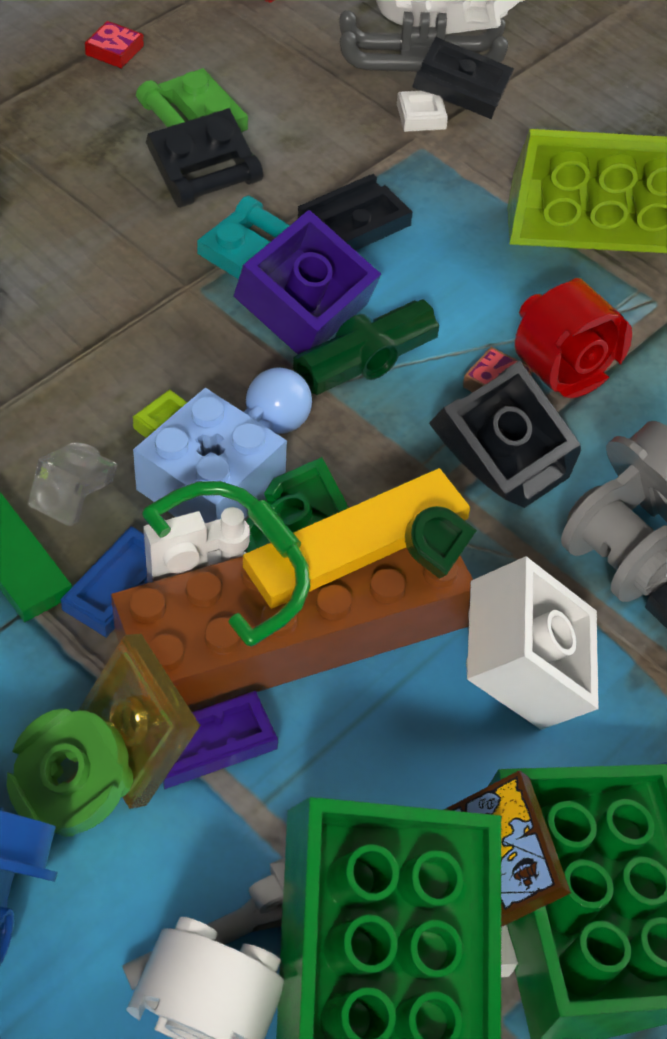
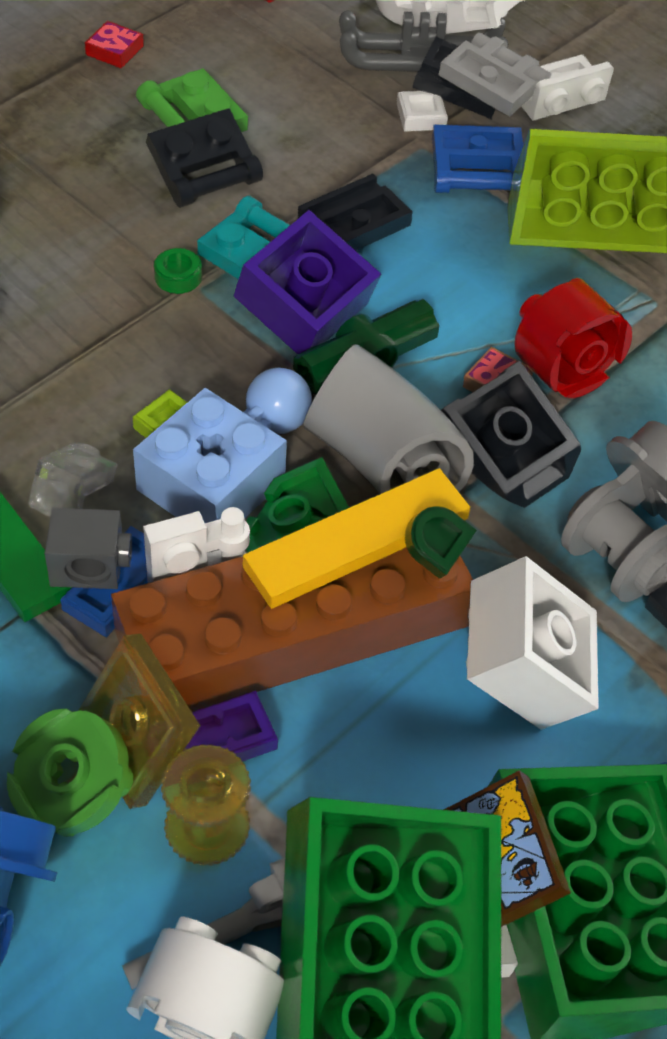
green piece [142,481,310,647] -> none
none -> dark grey brick [45,507,132,589]
none -> green tile [154,248,202,294]
none -> clear yellow hose [161,744,251,866]
none -> light grey brick [303,344,474,494]
none -> blue plate [432,125,523,193]
none -> light grey plate [439,32,551,117]
none -> white bracket [522,54,614,121]

